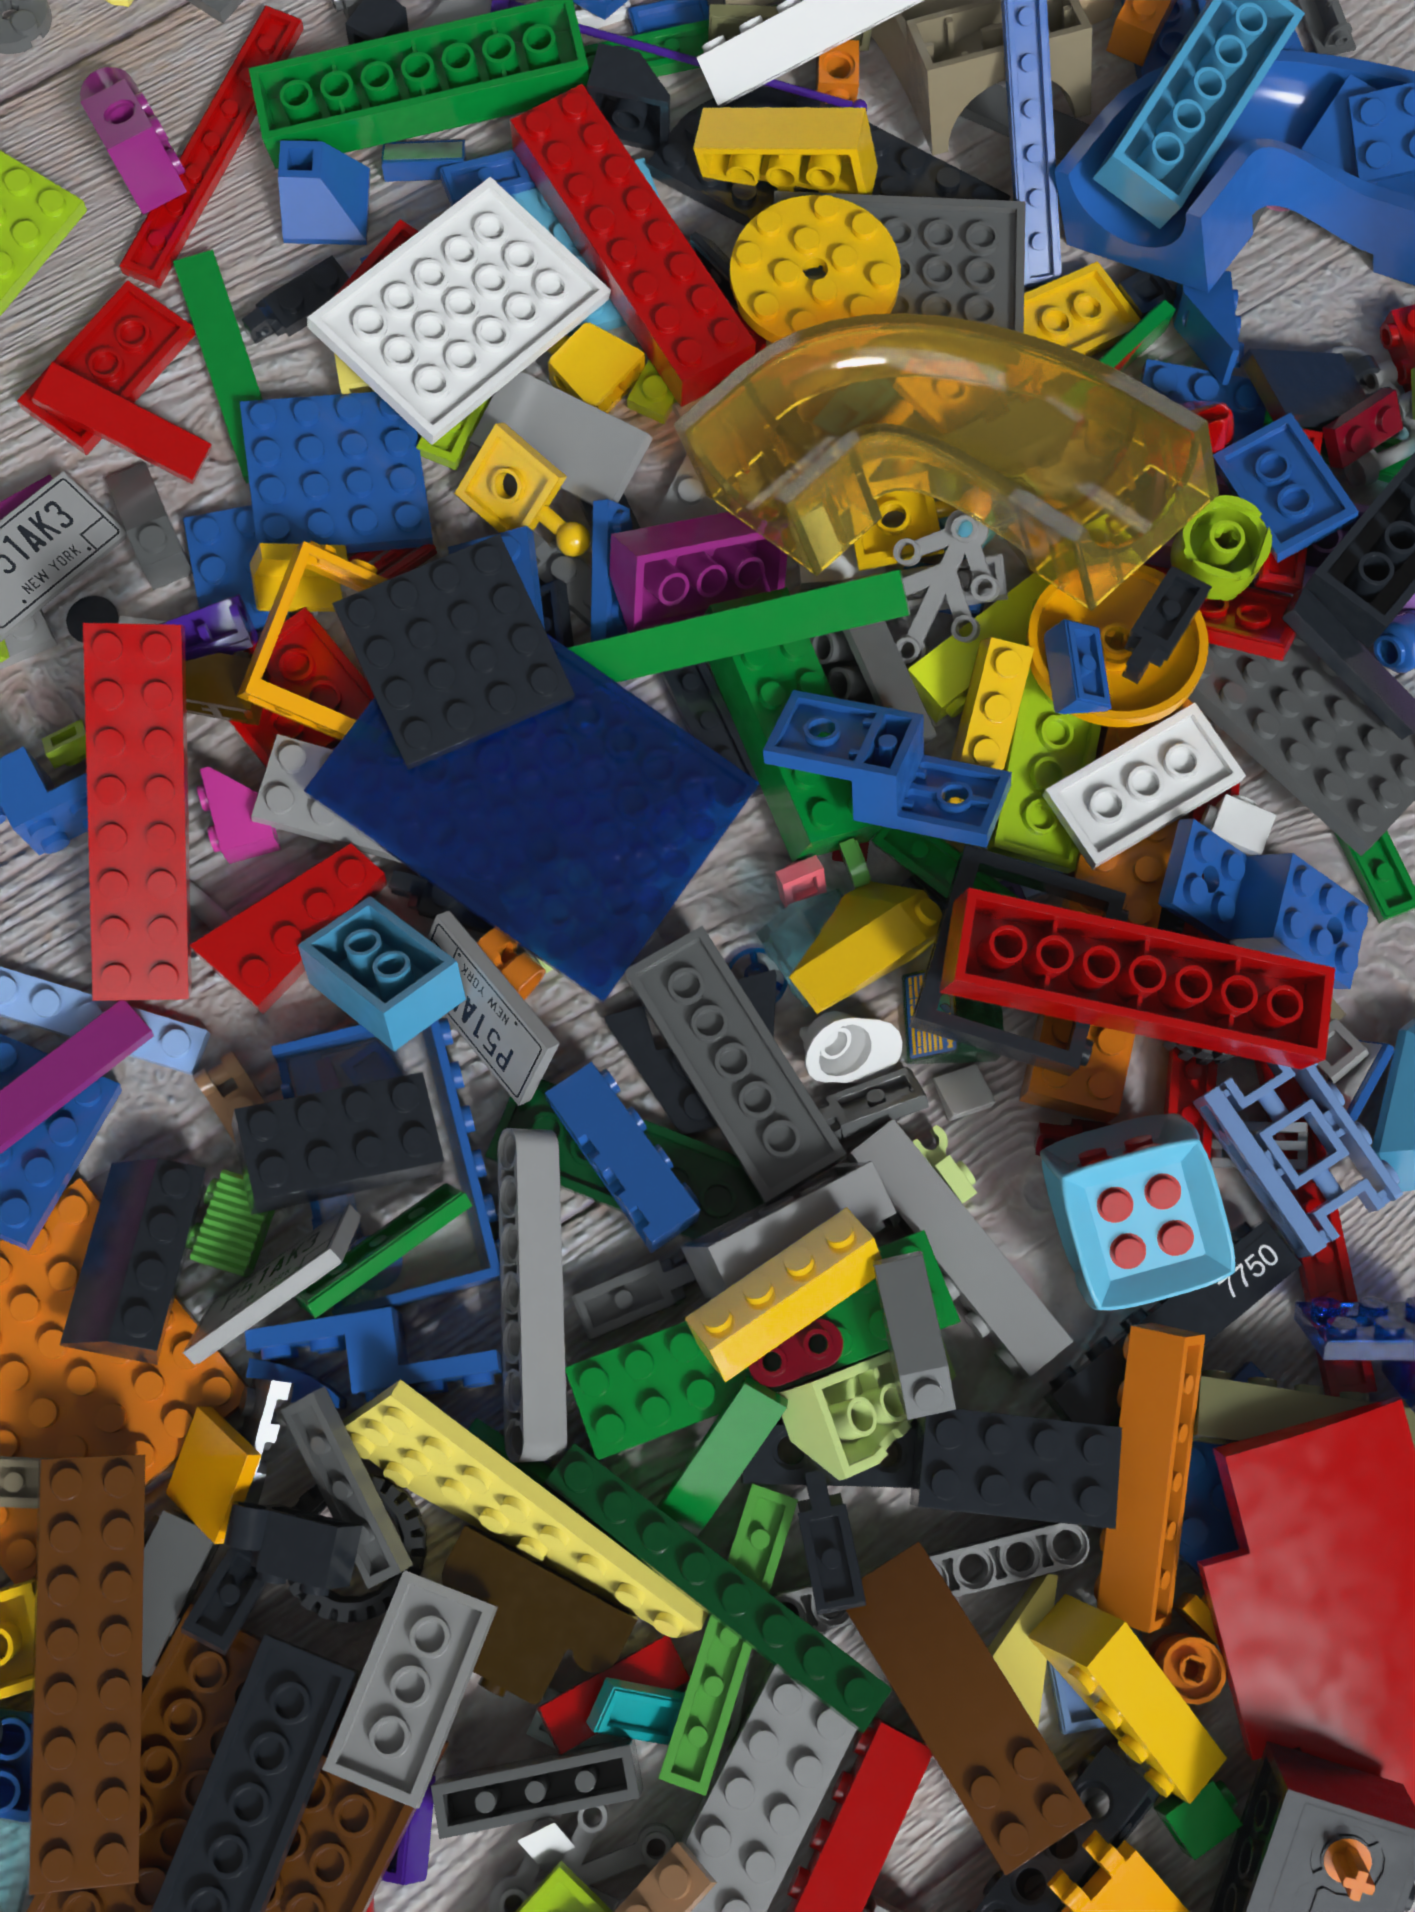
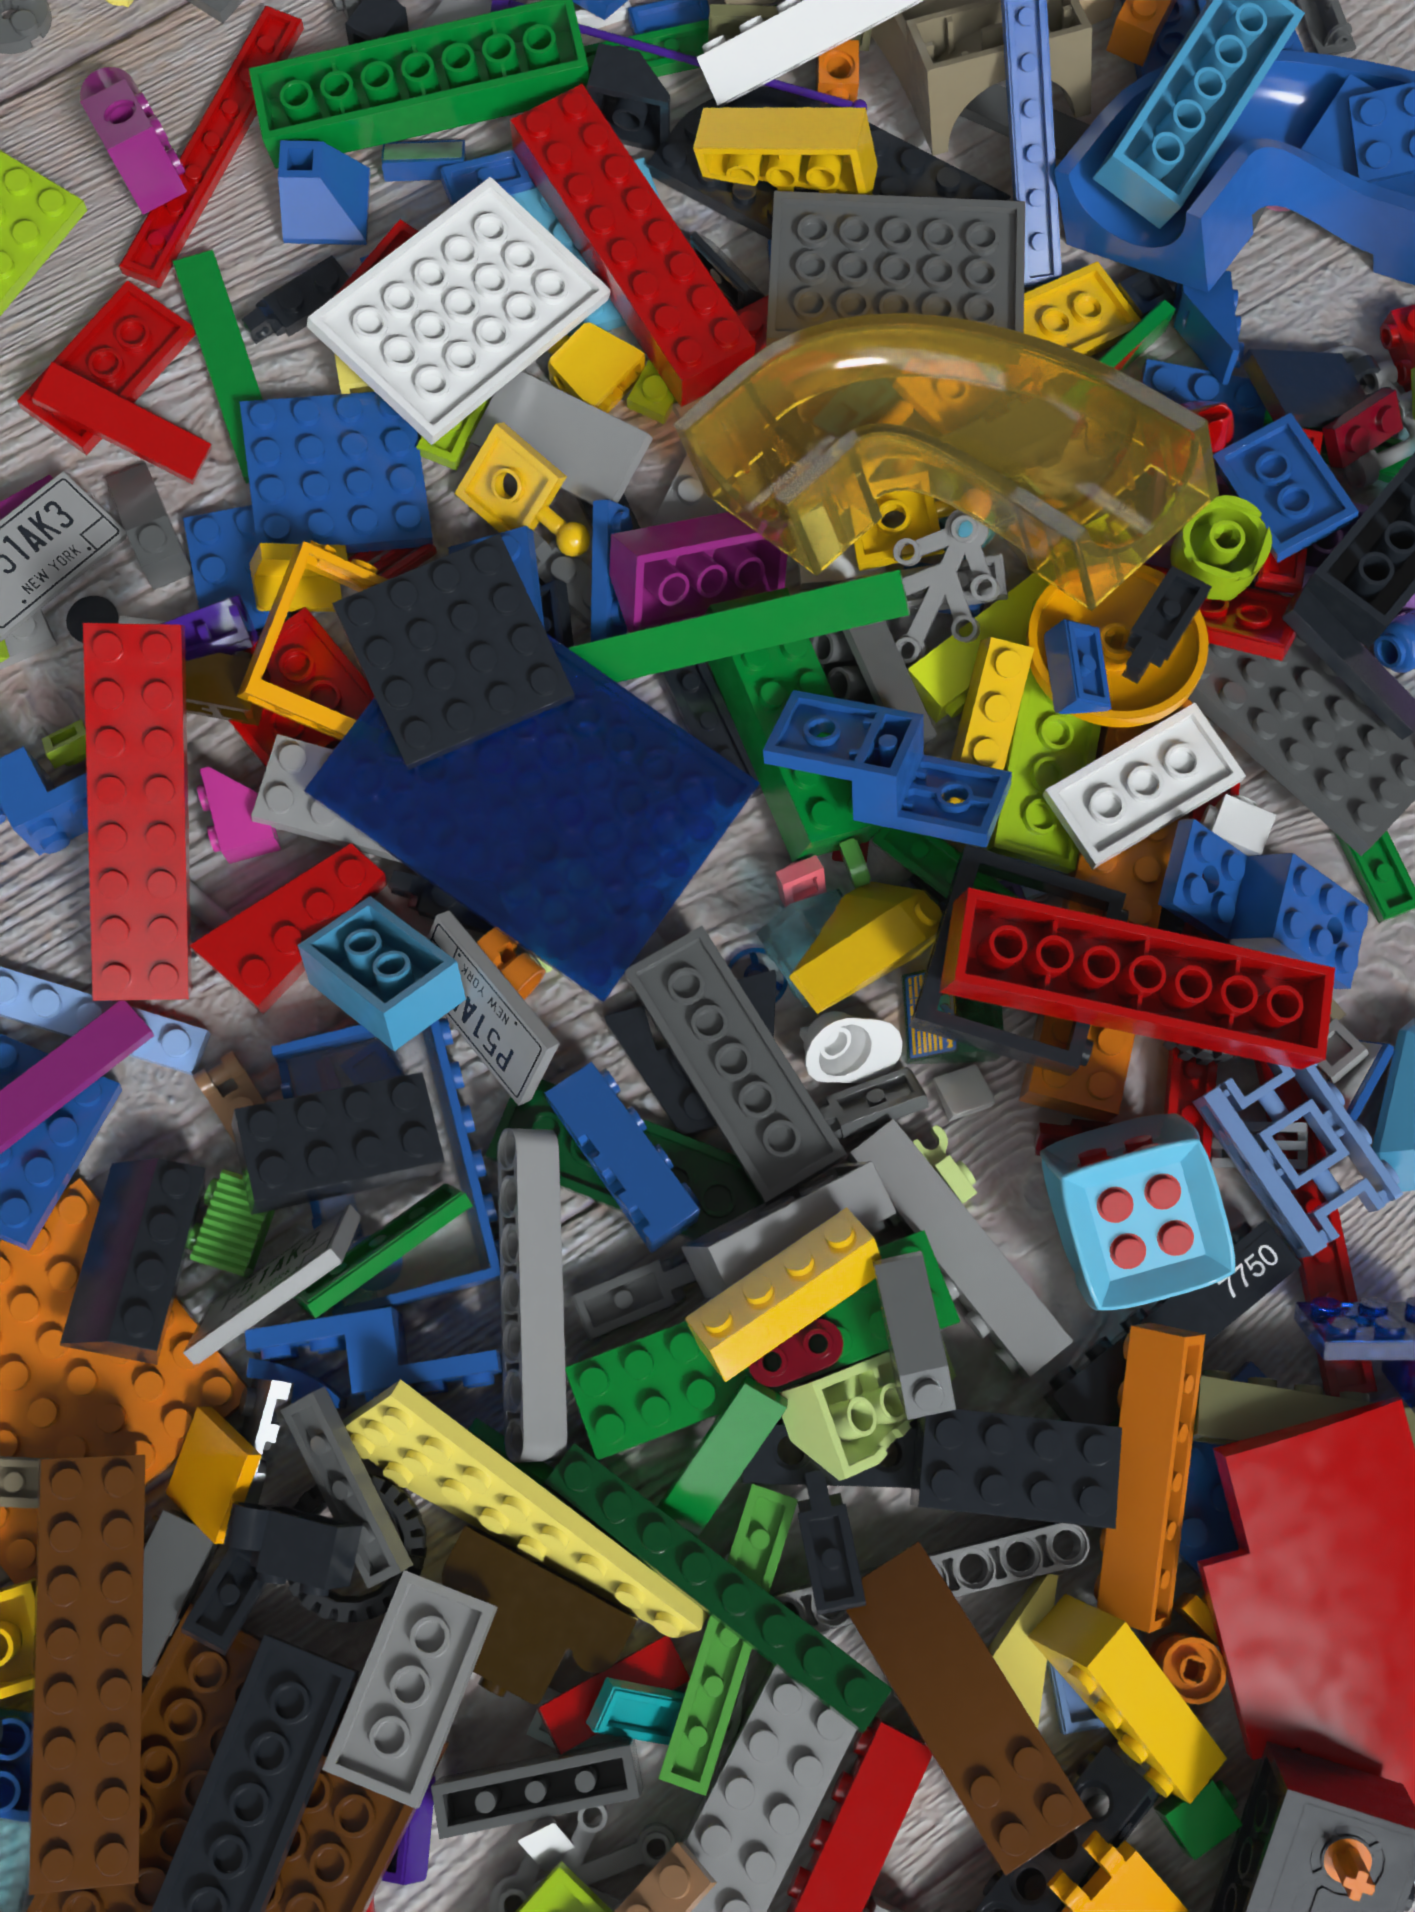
yellow plate [730,195,901,354] -> none

